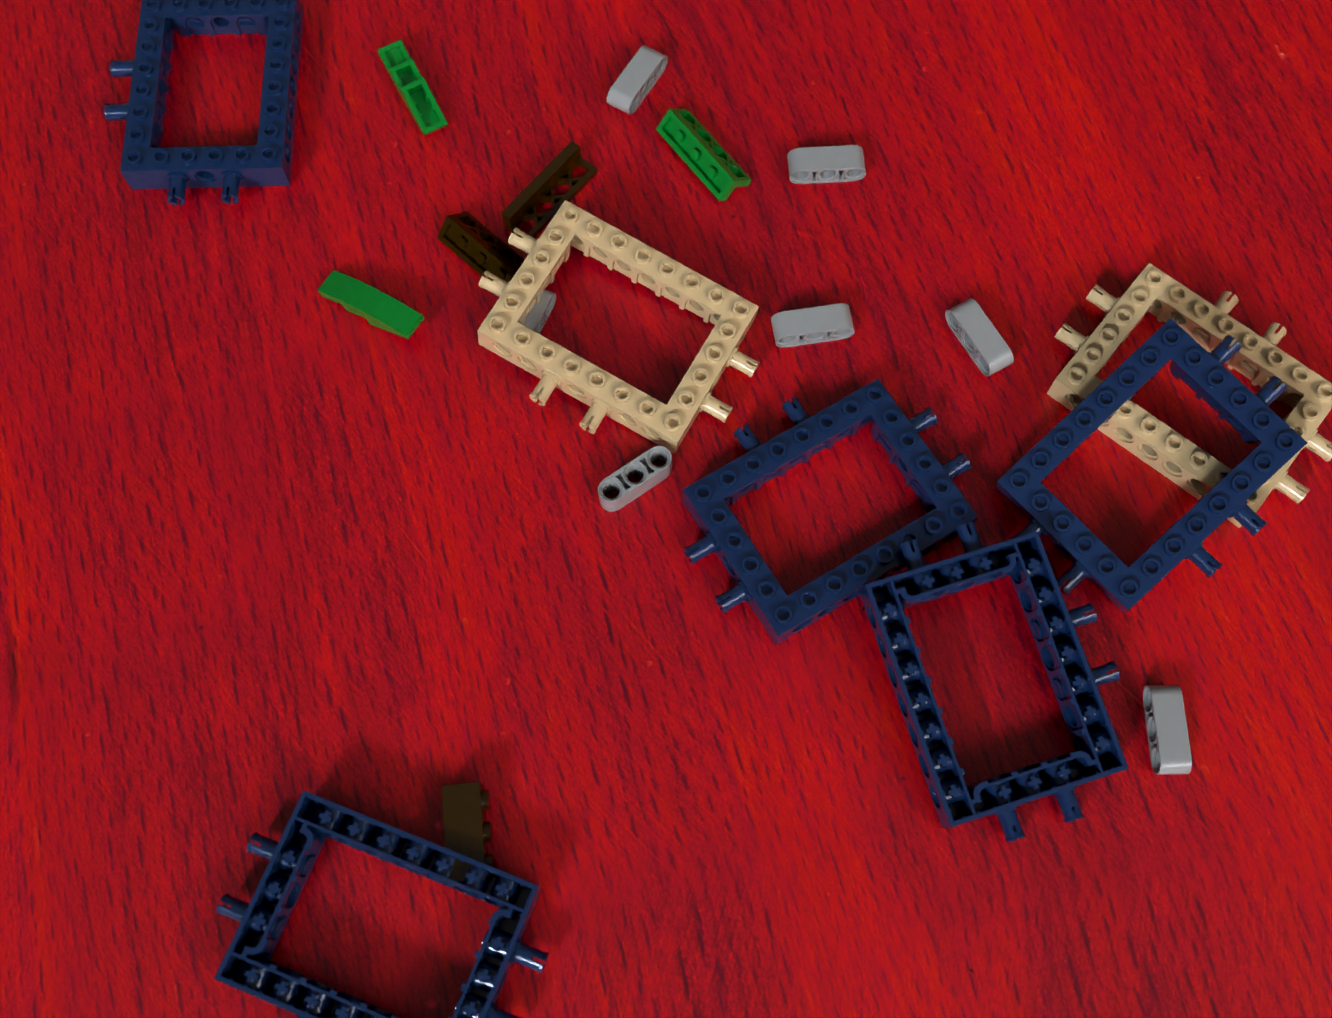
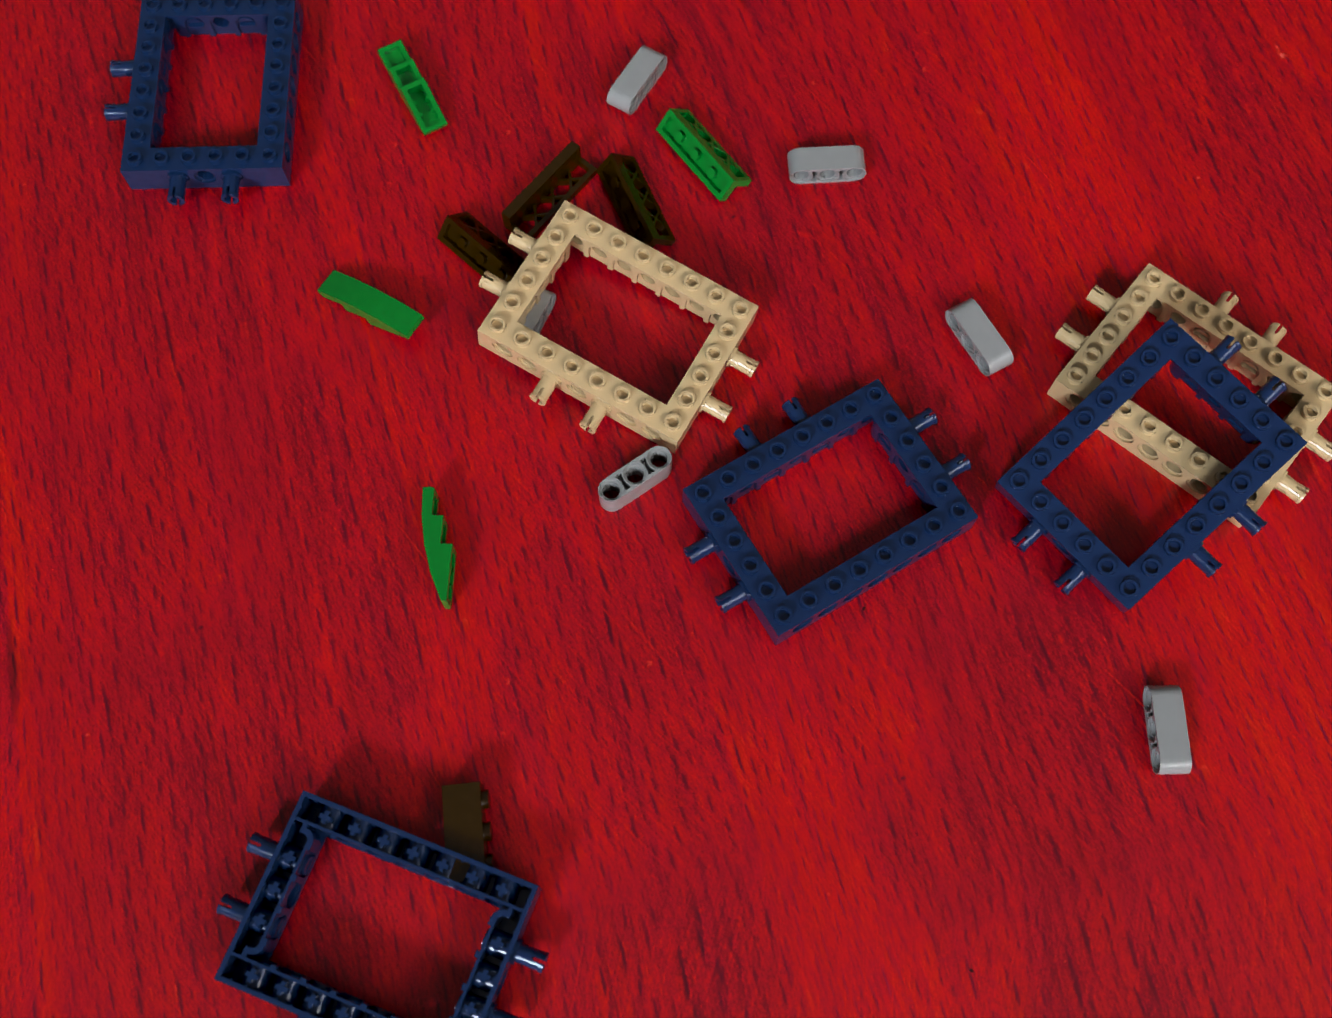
light grey beam [771,303,855,348] -> none
dark blue brick [859,521,1129,842] -> none
none -> green slope [422,487,457,609]
none -> dark brown fence [596,153,676,248]

